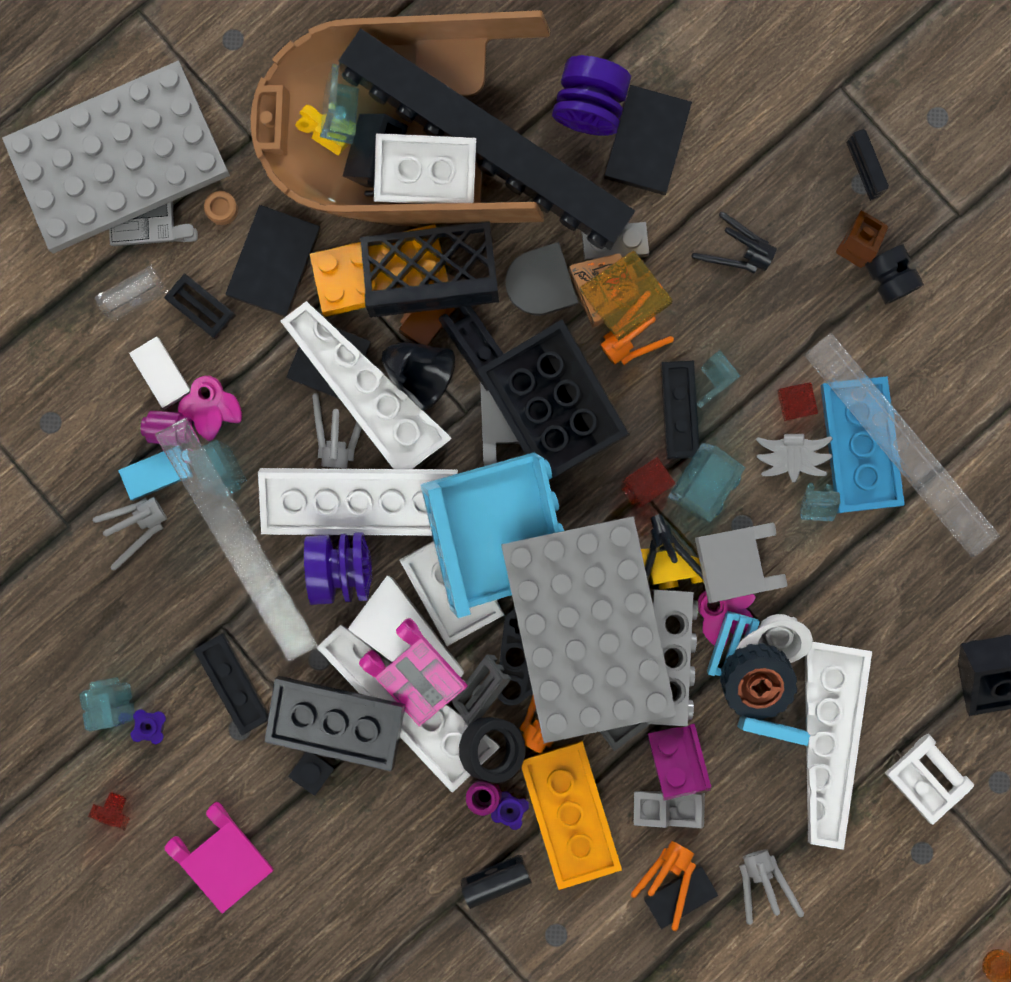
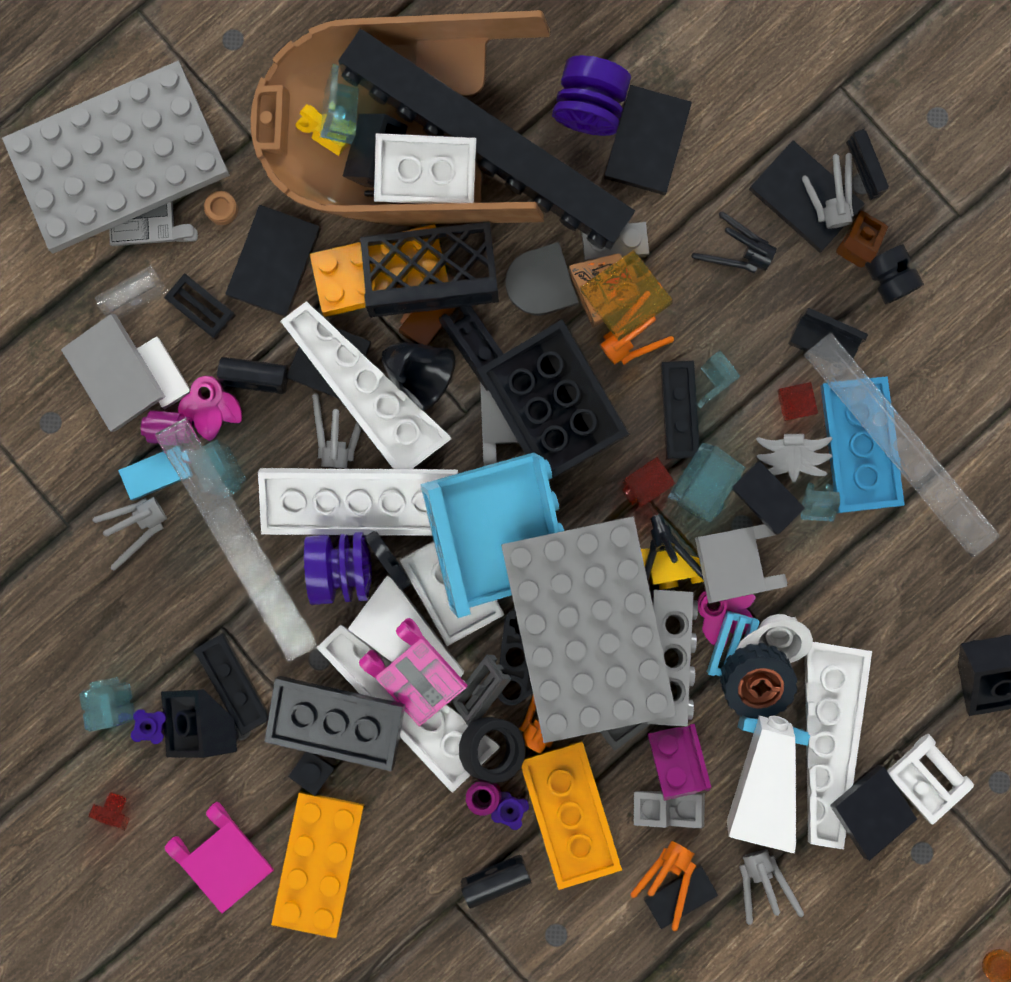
none -> light grey tile [61,314,166,432]
none -> black slope [161,689,238,758]
none -> black brick [217,357,288,394]
none -> light orange plate [271,791,365,938]
none -> black tile [365,531,411,591]
none -> white slope [727,716,796,853]
none -> black panel [732,461,805,535]
none -> black tile [749,140,865,253]
none -> black panel [788,308,868,370]
none -> light grey plant [802,153,854,229]
none -> black tile [830,765,917,861]

